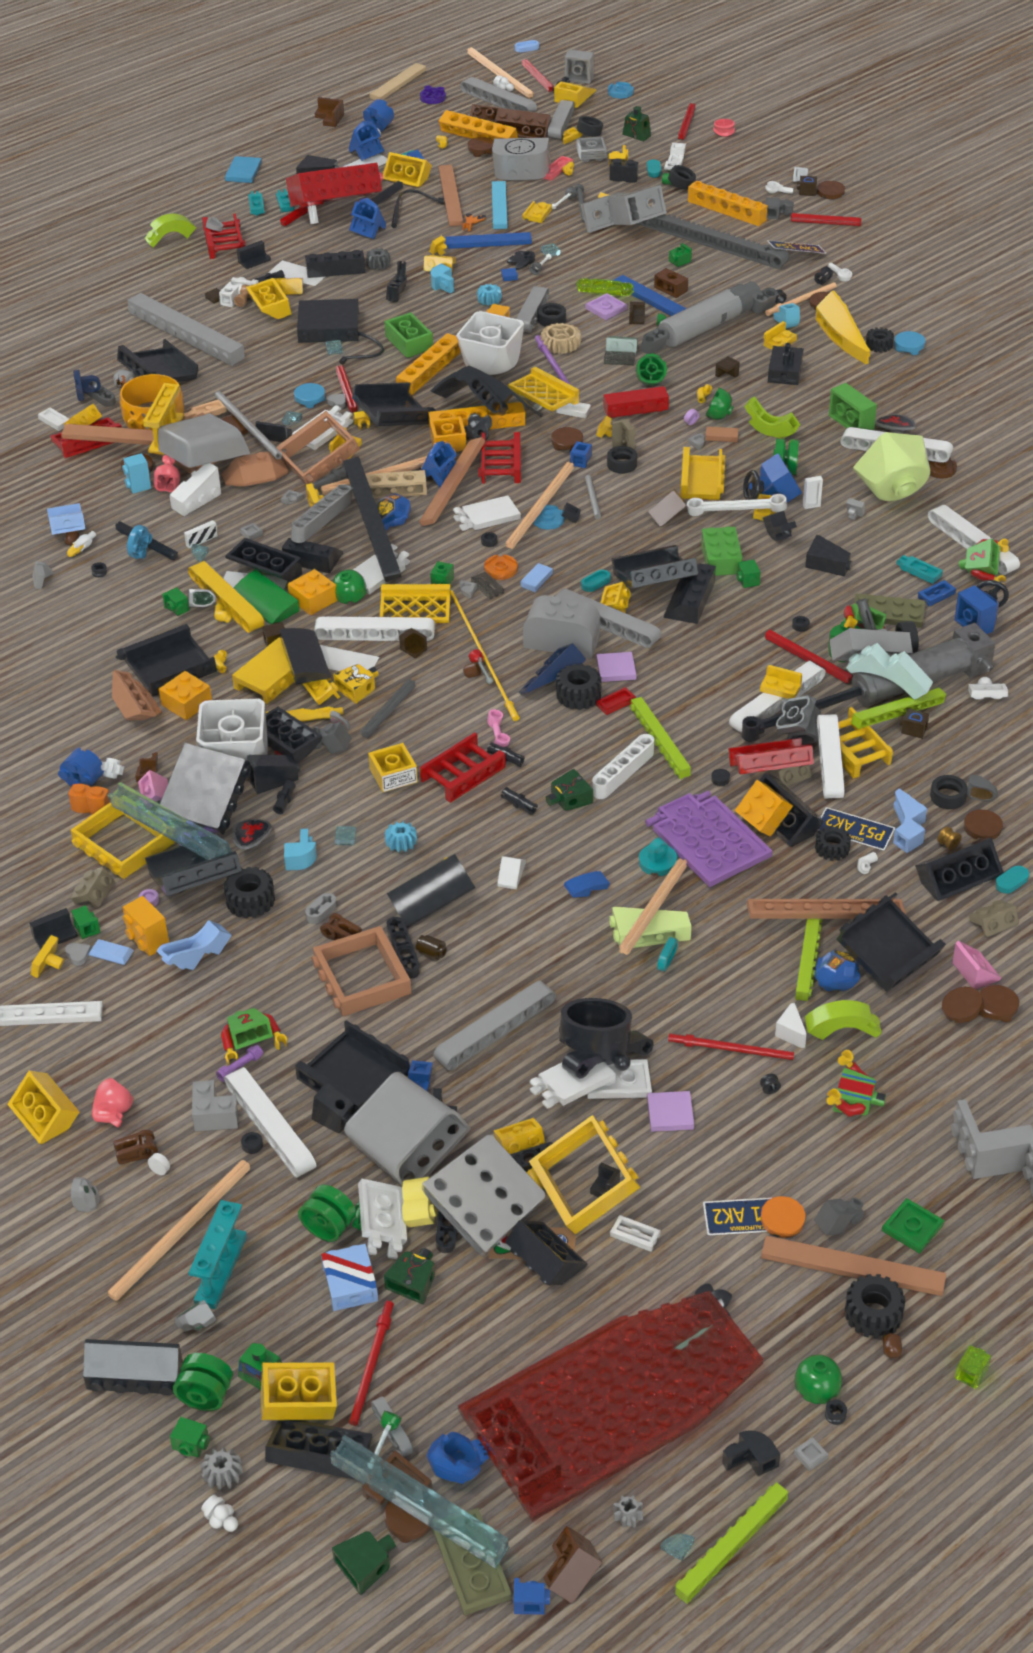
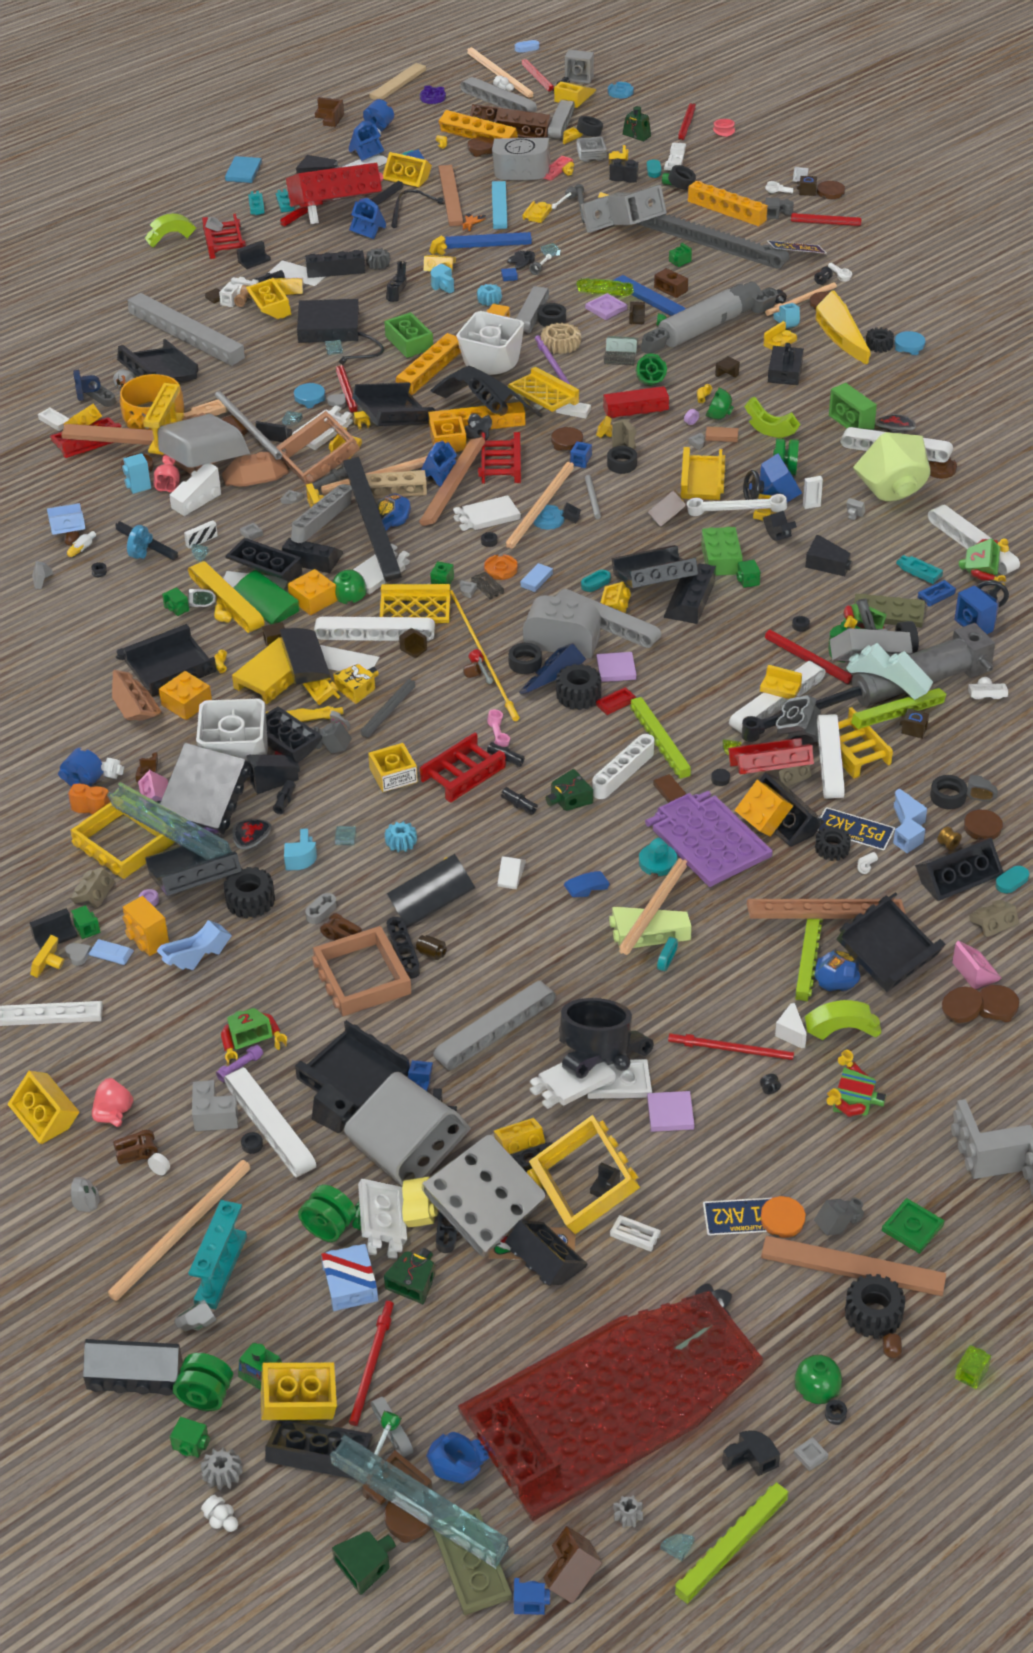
none -> black tyre [508,642,542,674]
none -> reddish brown tile [653,774,686,803]
none -> clear neon green tile [722,739,741,756]

